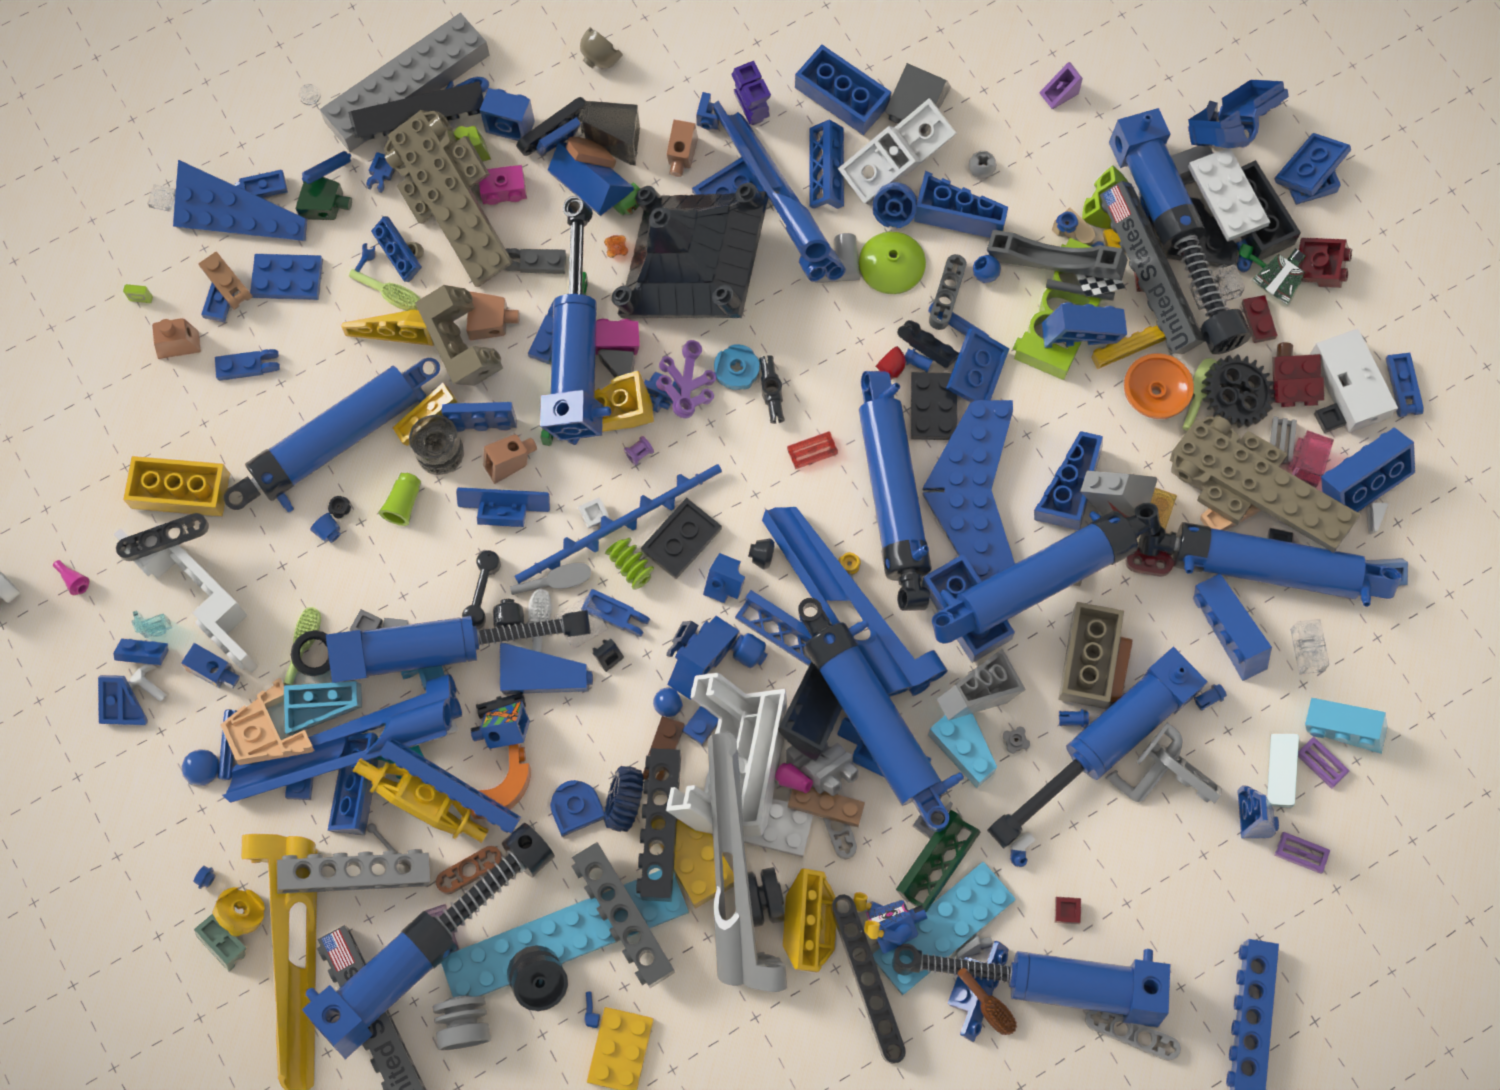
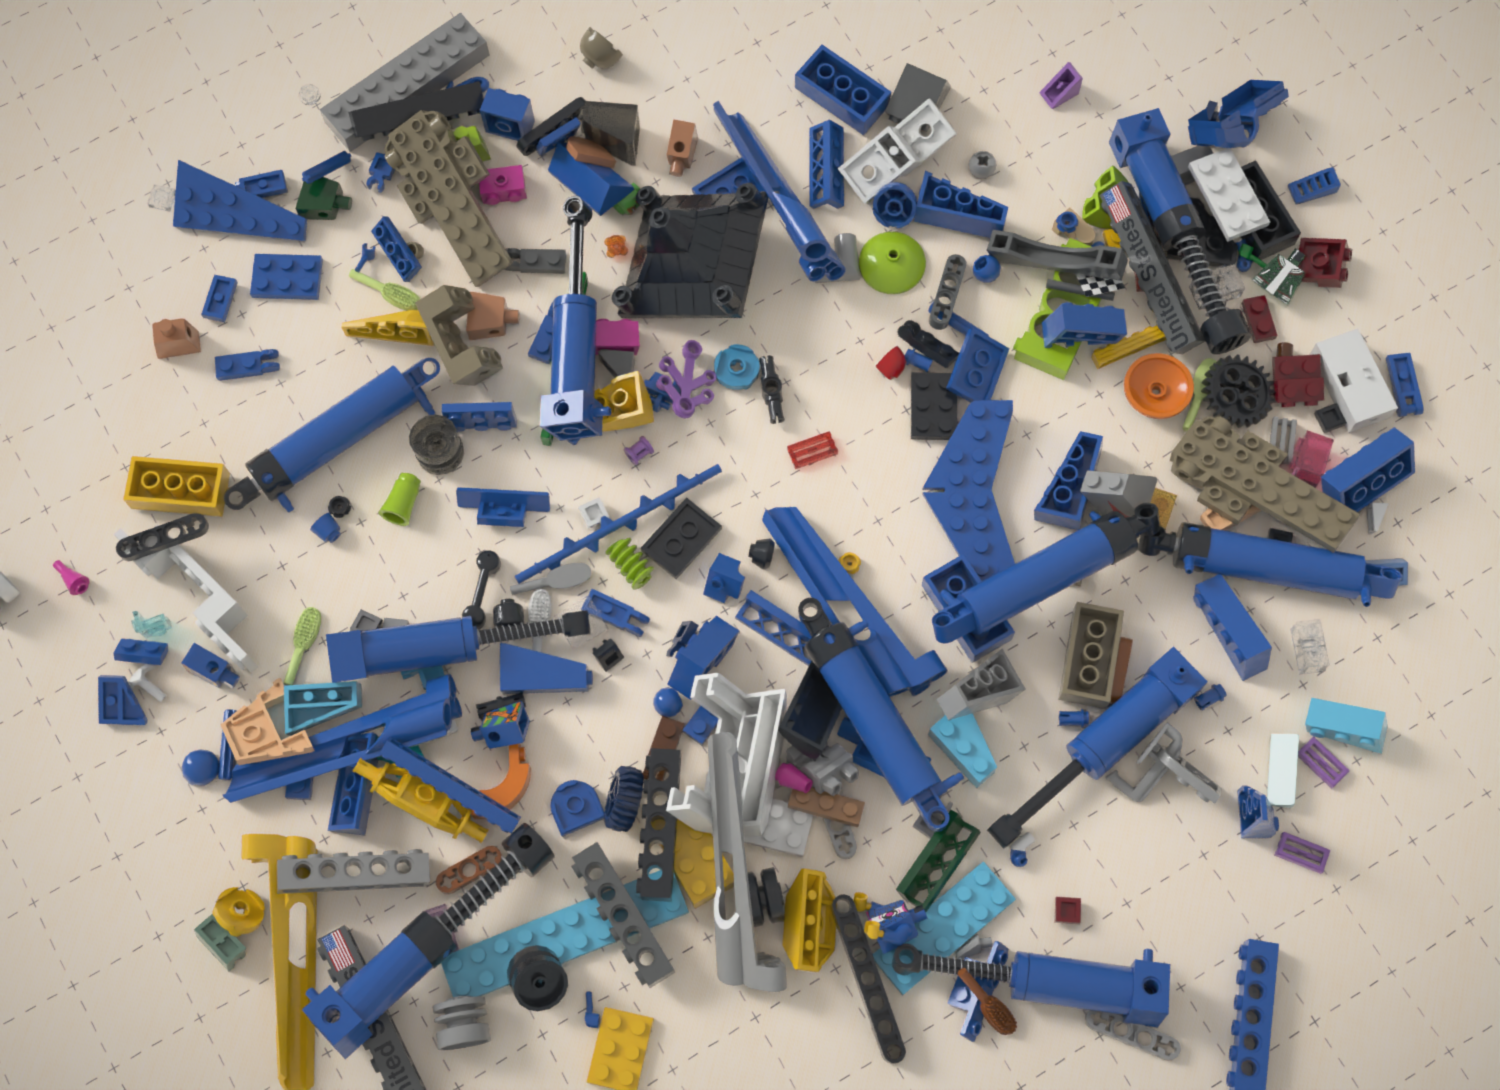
lime tile [123,284,153,303] -> none
blue plate [193,865,216,889] -> none
medium nougat plate [198,251,252,310] -> none
black tyre [290,630,330,677] -> none
light grey hinge [367,823,402,854] -> none
yellow plate [392,383,458,446] -> none
nougat torso [483,434,537,484] -> none
blue bracket [696,92,719,130] -> none
dark purple hips [731,60,771,125] -> none
blue head [731,633,768,668] -> none
blue piece [858,371,932,611] -> none
flat silver plate [1002,726,1030,754] -> none
dark red plate [1125,550,1174,577] -> none
blue tile [1274,133,1351,196] -> none

